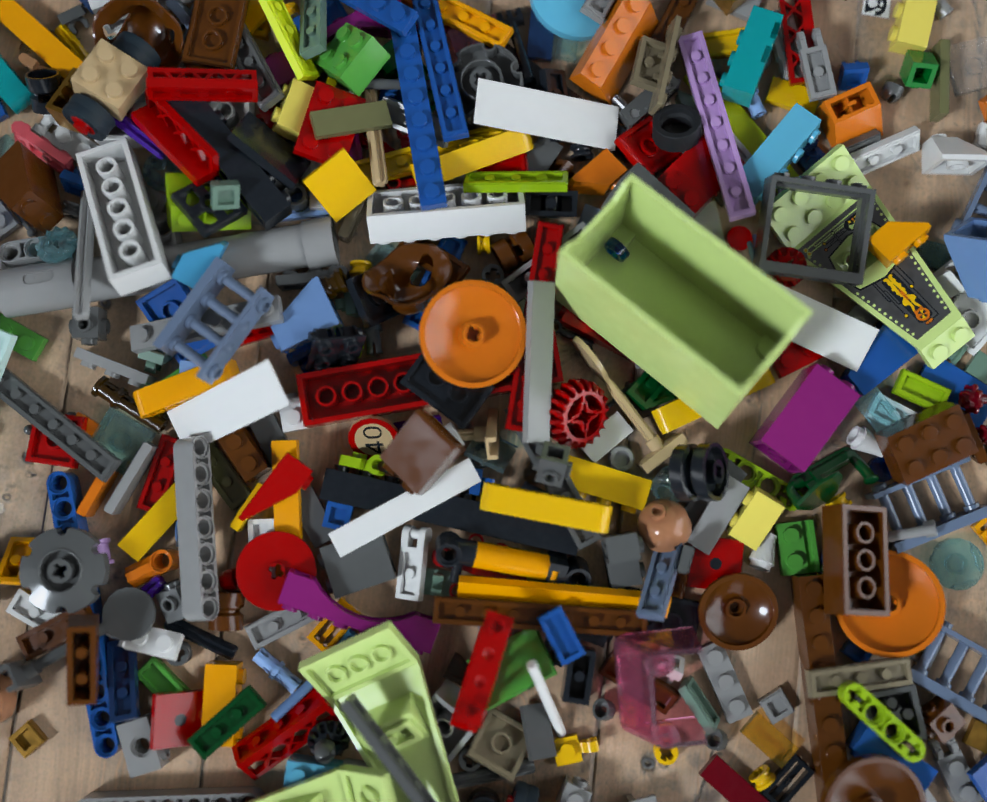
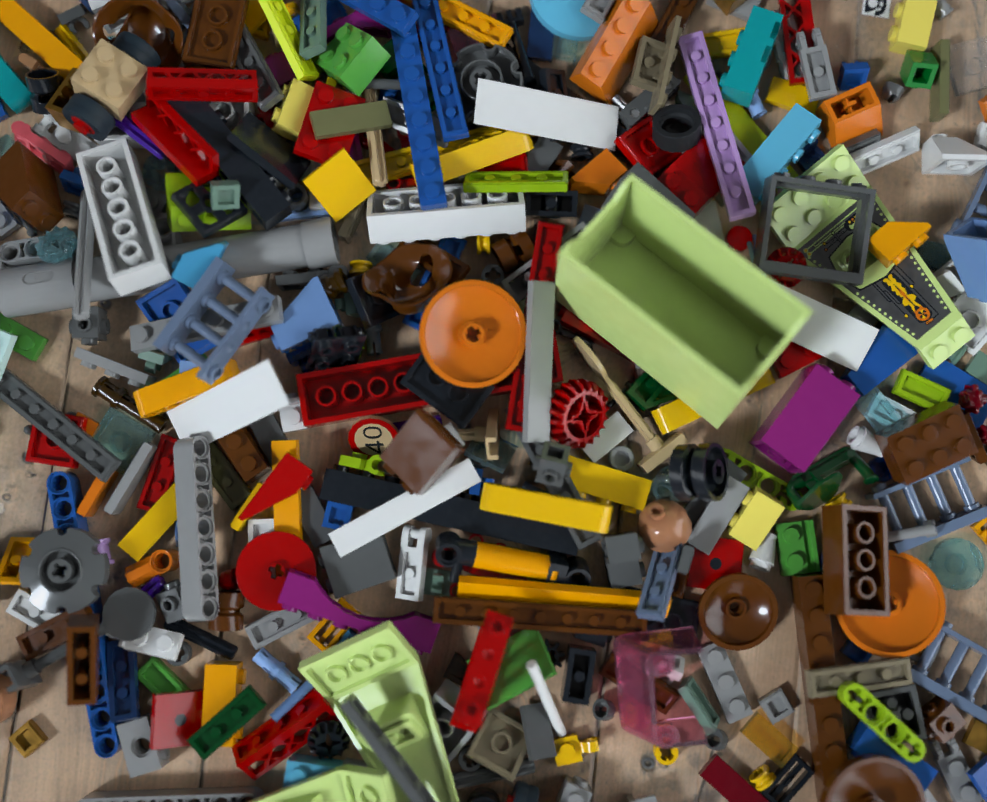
dark grey hinge [314,739,336,764] -> none
blue tile [537,604,586,667] -> none
tile [604,237,630,262] -> none

